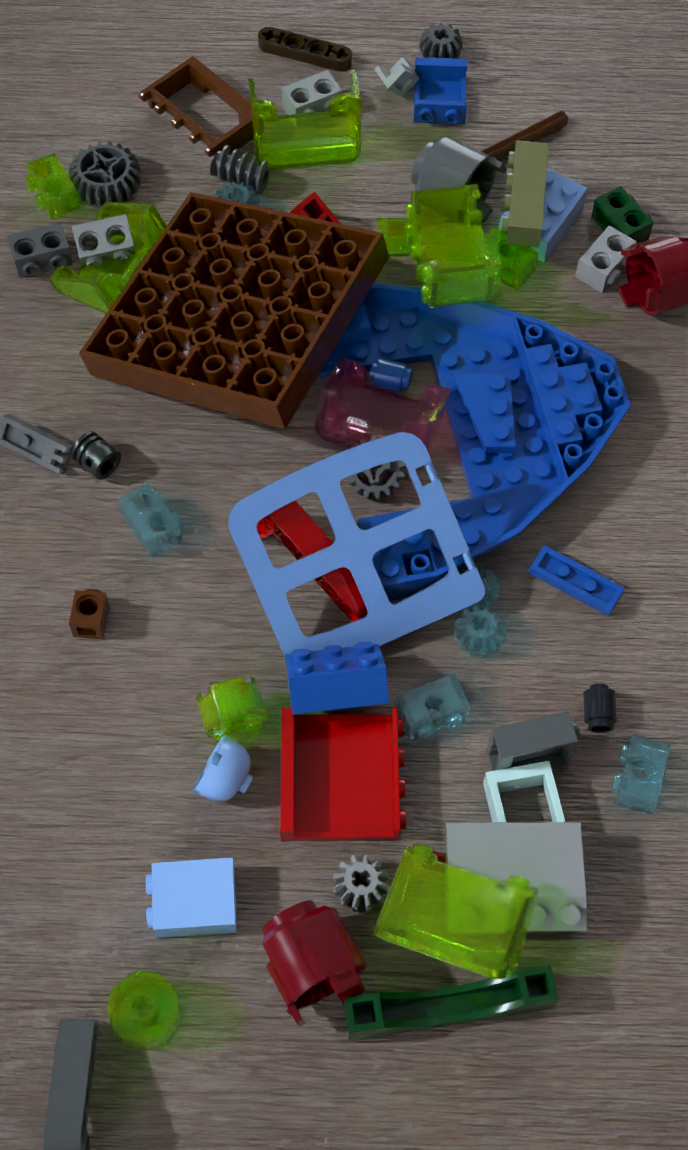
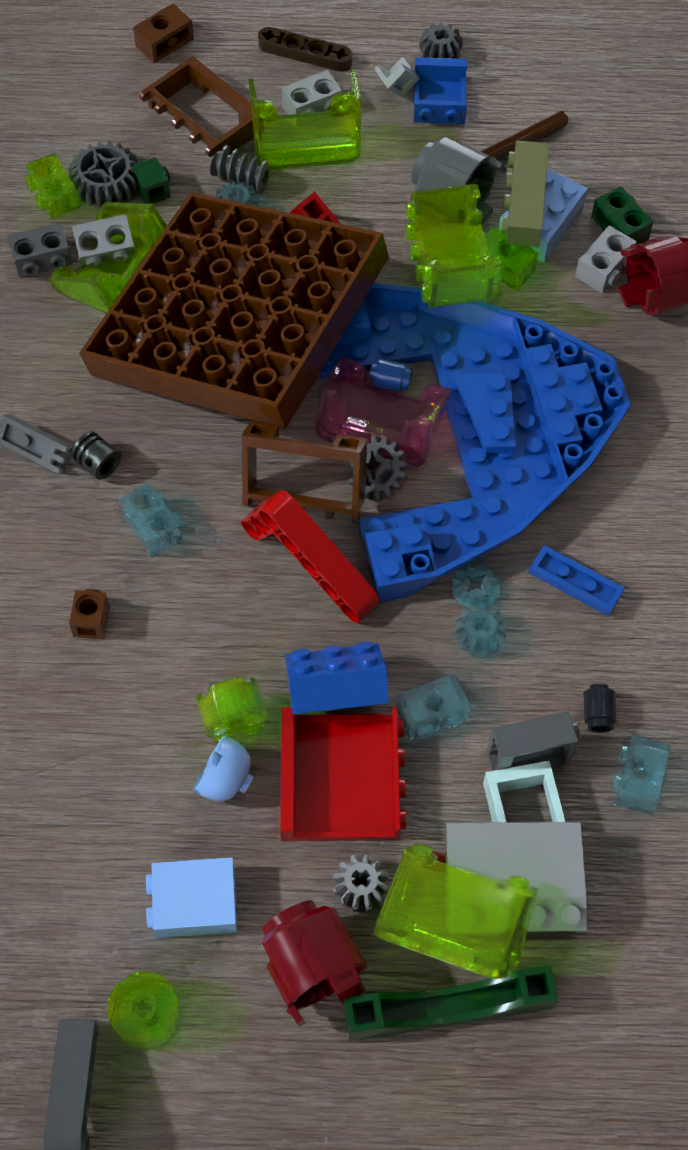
medium blue window [228,432,485,657] -> none
clear neon green panel [376,218,410,257] -> none
none -> dark green brick [131,157,171,206]
none -> reddish brown brick [133,3,194,63]
none -> reddish brown hinge [242,421,367,524]

